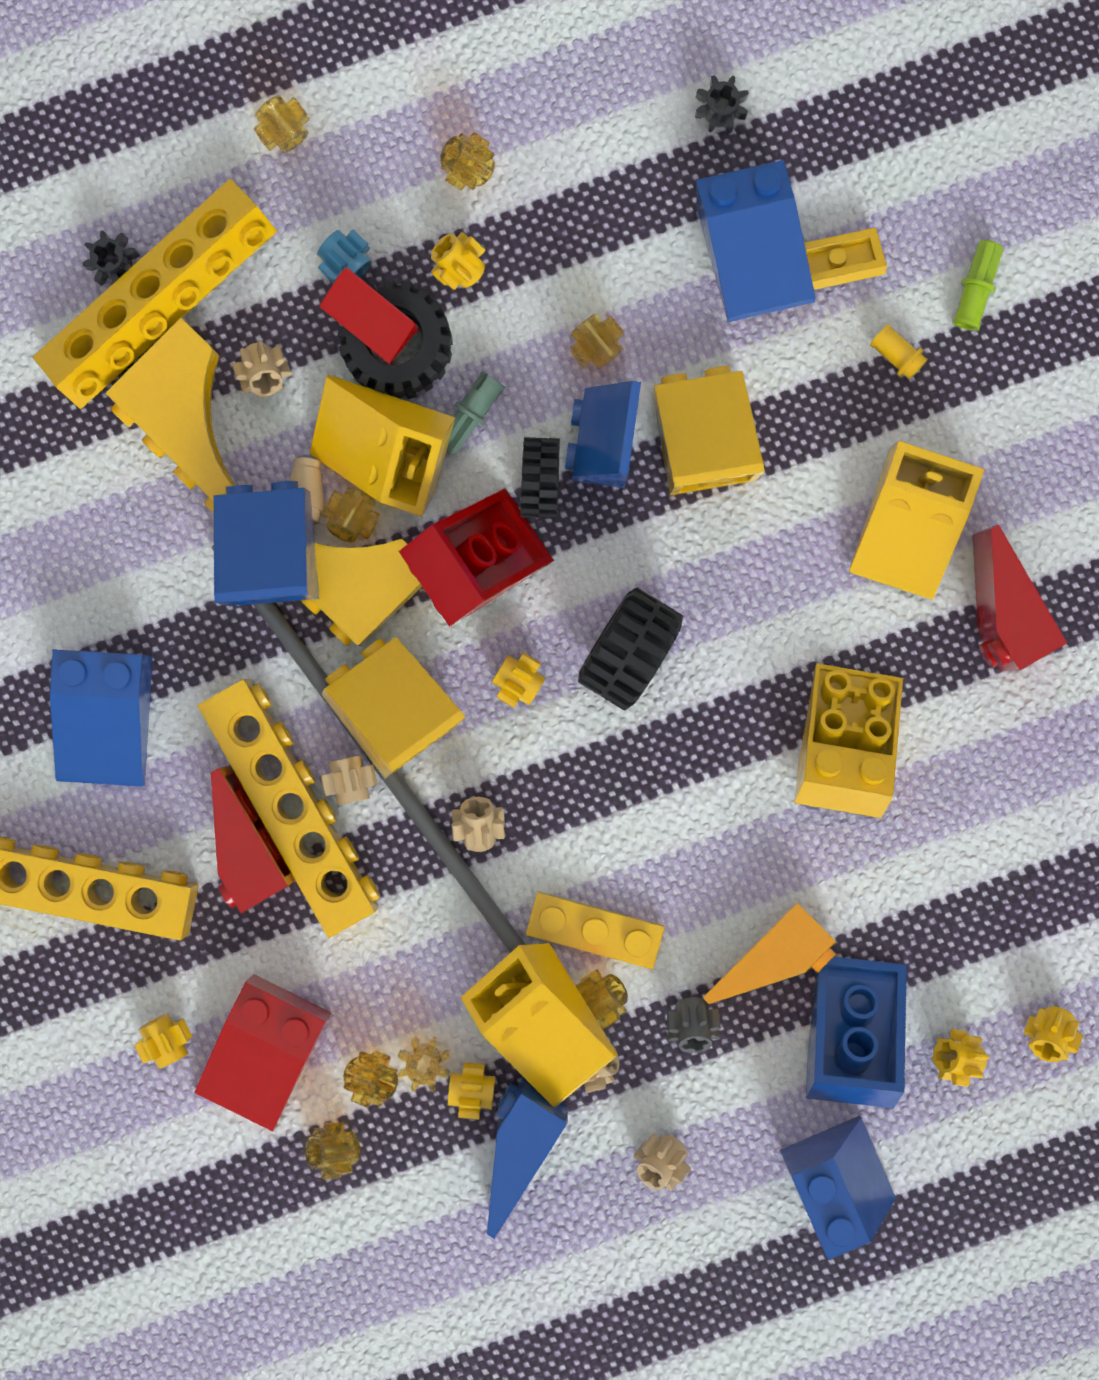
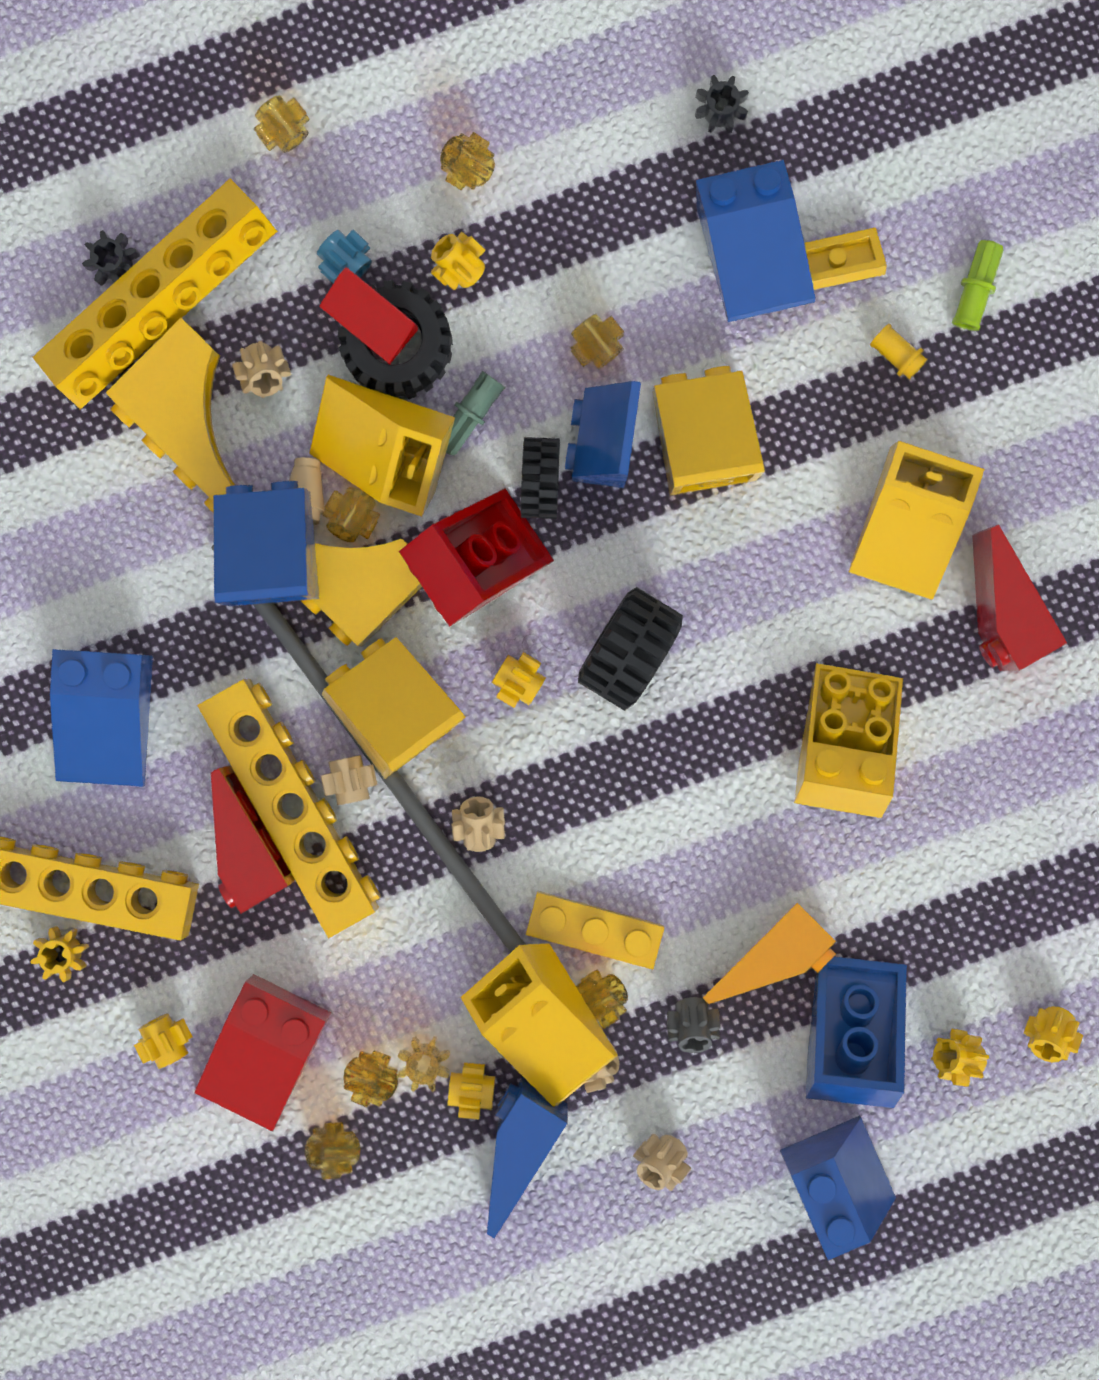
none -> yellow gear [31,926,89,982]

